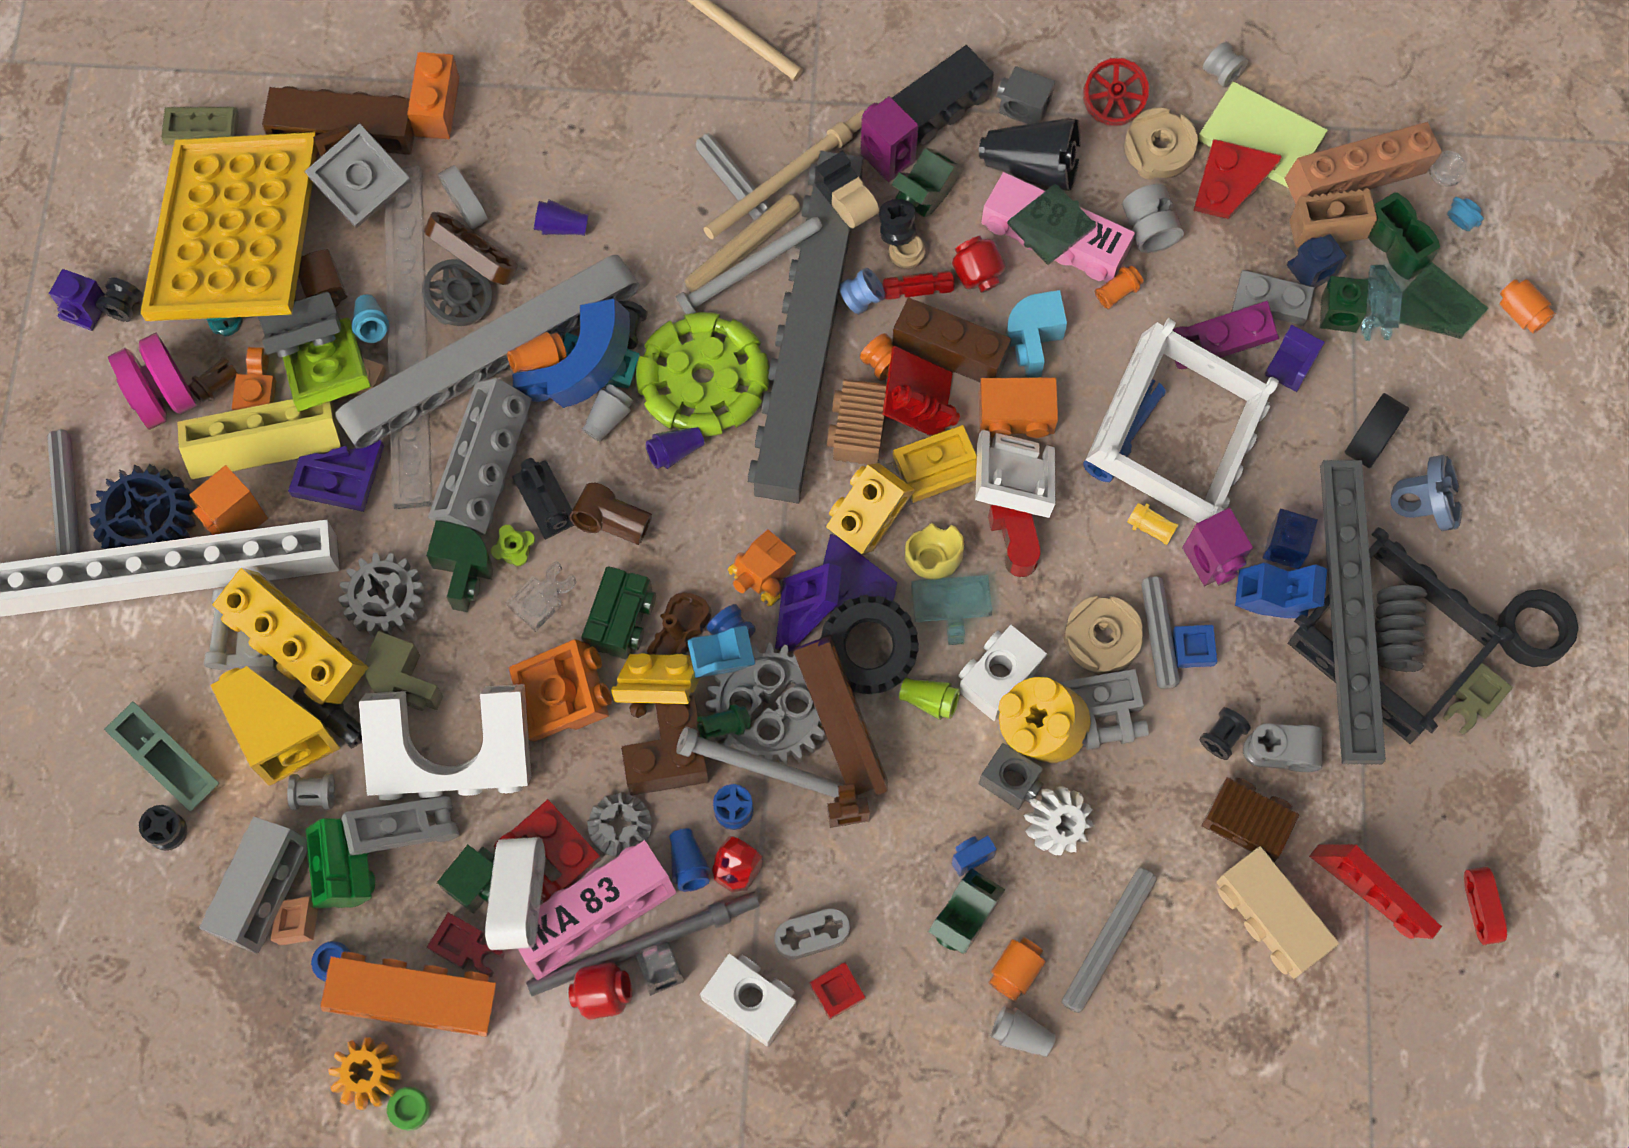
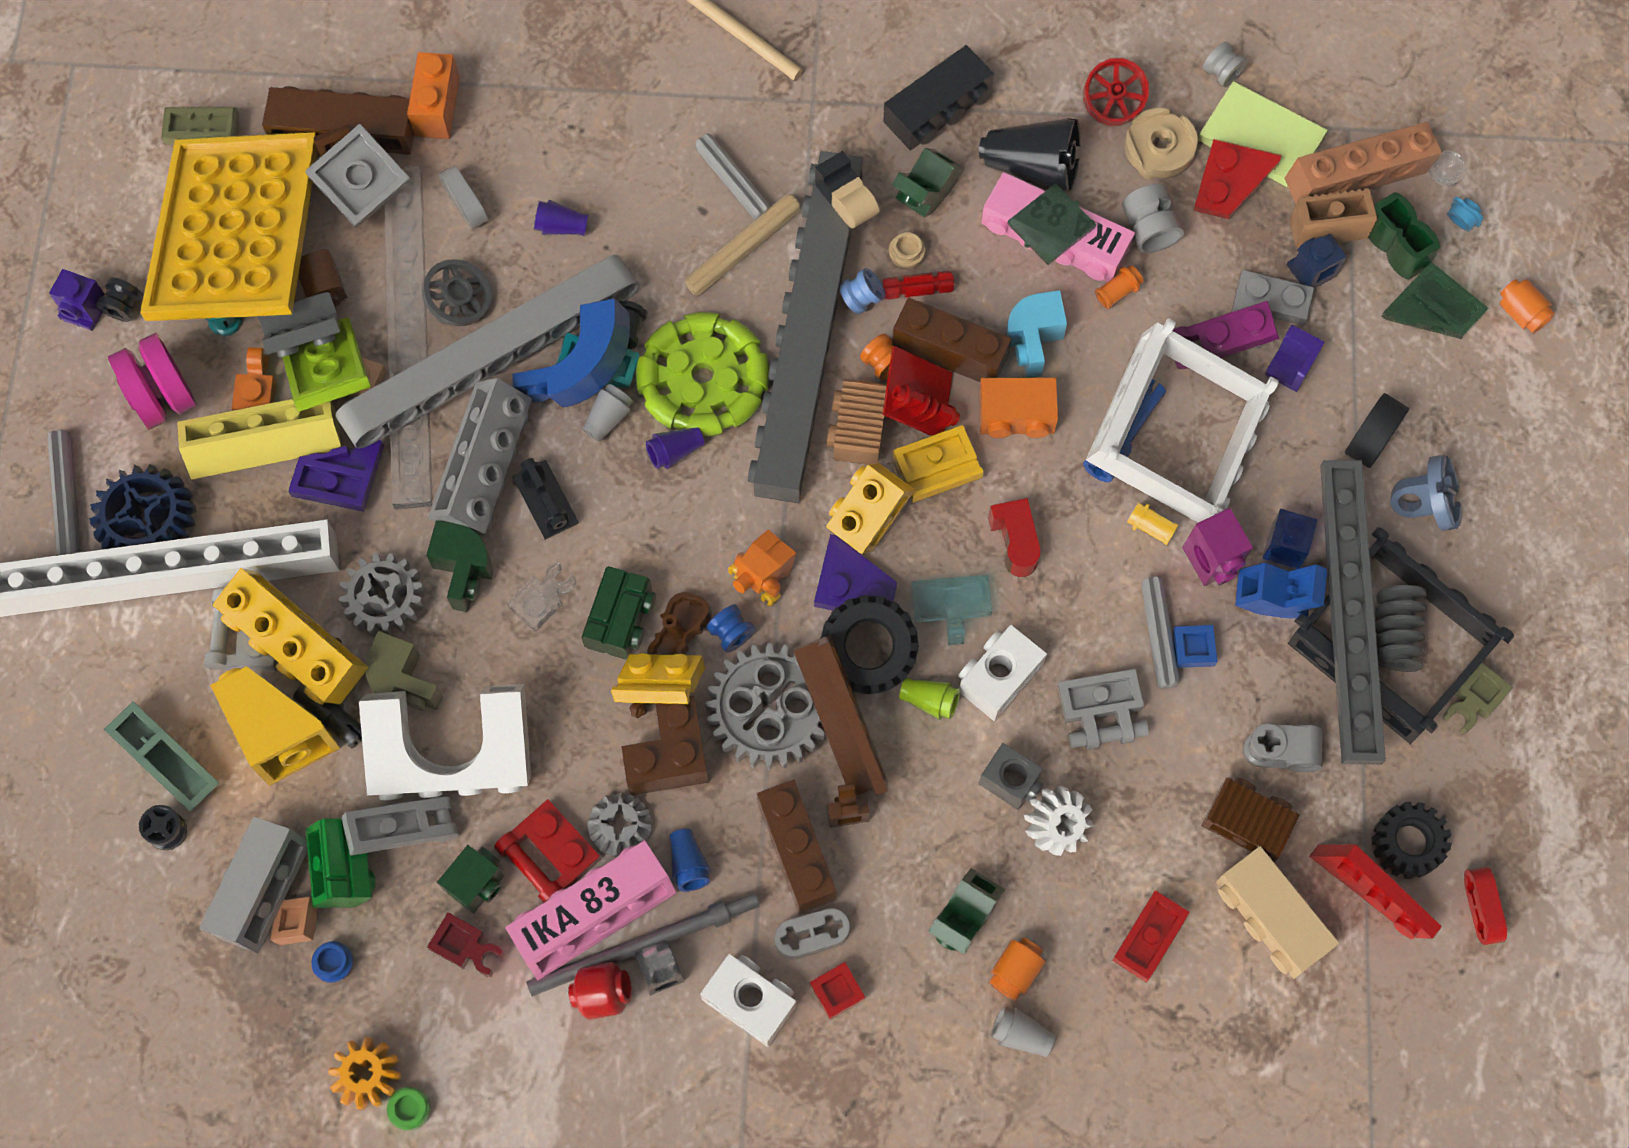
reddish brown pin [188,357,238,403] -> none
orange brick [189,465,268,535] -> none
light grey bush [287,774,335,810] -> none
orange brick [320,952,496,1037] -> none
medium azure cone [352,294,389,343] -> none
reddish brown beam [424,212,518,285] -> none
white beam [485,837,545,950] -> none
lime plate [491,525,535,566] -> none
orange cone [507,332,566,373] -> none
orange plate [508,639,612,742] -> none
reddish brown piece [569,482,652,545] -> none
light grey bar [676,217,823,315] -> none
light grey bar [677,727,842,798] -> none
dark azure panel [688,626,755,678] -> none
dark green pin [697,704,751,740] -> none
tan bar [704,110,864,239] -> none
red rock [712,836,763,892] -> none
blue wheel [713,784,754,830] -> none
dark purple wing [775,563,842,652] -> none
magenta brick [860,96,918,182] -> none
black wheel [879,199,916,246] -> none
light yellow hair [905,523,964,580] -> none
blue plate [951,836,996,877] -> none
red head [952,235,1006,293] -> none
white container [975,429,1055,518] -> none
dark grey brick [996,66,1055,124] -> none
yellow brick [999,677,1091,763] -> none
light grey axle [1062,868,1156,1013] -> none
tan plate [1064,596,1143,675] -> none
black bush [1199,707,1251,760] -> none
dark green brick [1320,276,1368,333] -> none
clear light blue plate [1361,265,1403,341] -> none
black tyre [1497,589,1579,667] -> none
none -> reddish brown brick [757,779,837,914]
none -> red plate [1112,890,1190,983]
none -> black tyre [1371,802,1452,879]

